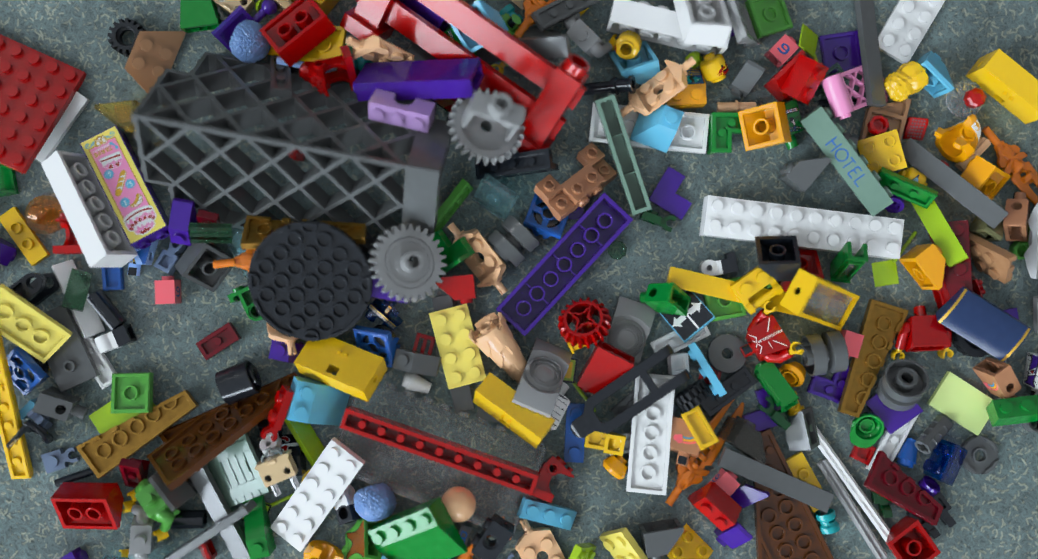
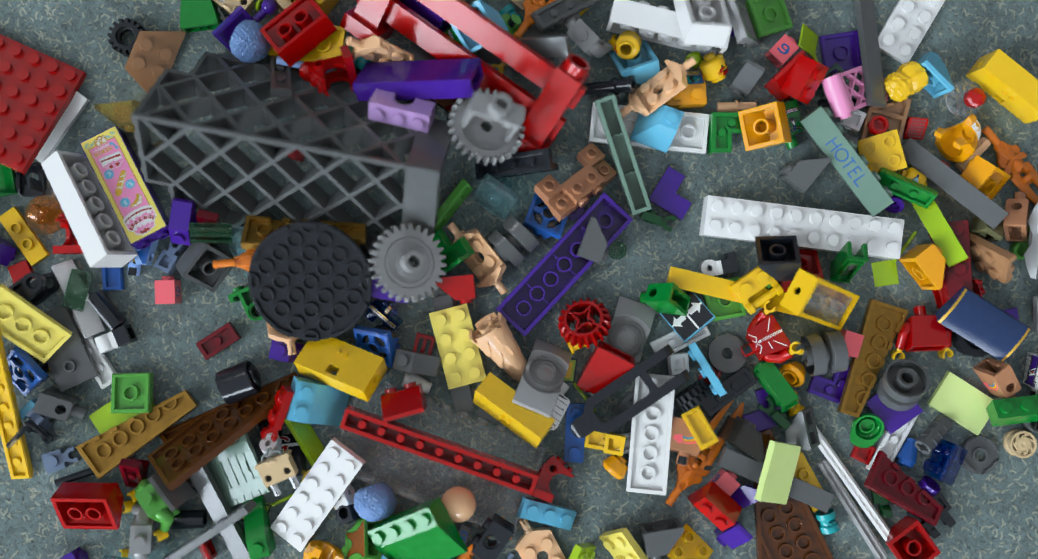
none -> red tile [7,260,35,283]
none -> black piece [15,164,47,197]
none -> red slope [380,381,427,422]
none -> dark grey slope [576,217,609,264]
none -> yellowish green tile [755,440,801,505]
none -> white plate [839,109,867,133]
none -> tan wheel [1003,429,1037,458]

